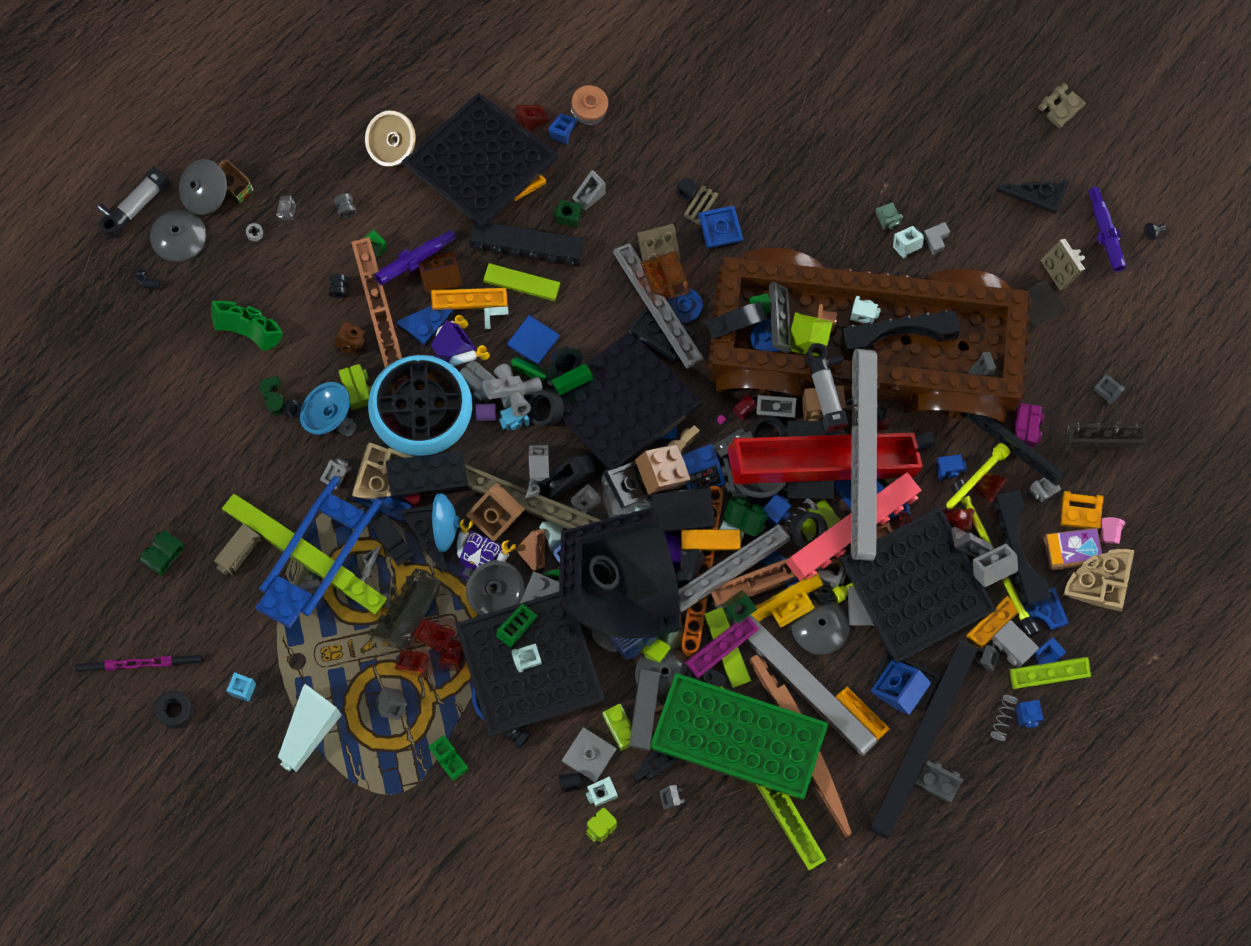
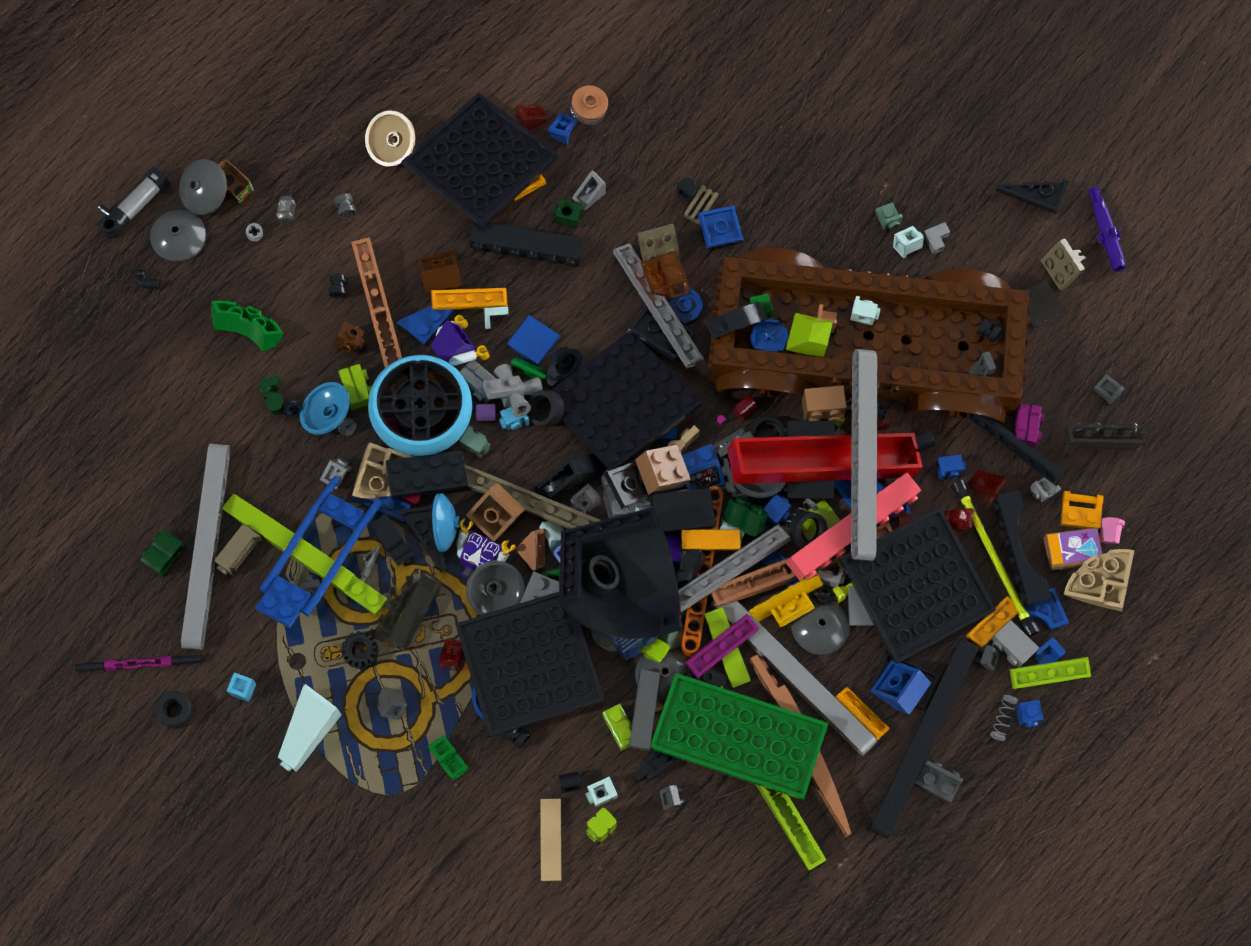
green slope [364,230,388,258] -> none
dark purple piece [374,230,456,285] -> none
clear red slope [395,651,430,678] -> none
clear red slope [413,618,456,652] -> none
lime tile [483,263,560,301] -> none
green slope [496,603,538,648] -> none
light aqua tile [512,644,542,673] -> none
light grey hand [525,478,540,498] -> none
light grey brick [529,445,549,481] -> none
green slope [551,364,593,395] -> none
light grey plate [562,727,617,783] -> none
dark green brick [723,590,757,623] -> none
light grey brick [756,395,796,418] -> none
dark grey tile [769,281,792,353] -> none
piece [805,343,848,433] -> none
black arch [841,310,960,357] -> none
neon yellow piece [946,443,1010,509] -> none
flat silver panel [951,526,993,558] -> none
light grey brick [973,544,1018,587] -> none
dark tan plate [1038,83,1086,129] -> none
black rock [1144,223,1166,240] -> none
none -> light grey beam [181,444,230,650]
none -> black tyre [341,631,378,669]
none -> sand green brick [459,425,491,458]
none -> tan tile [540,799,561,881]
none -> black wheel [976,317,1003,343]

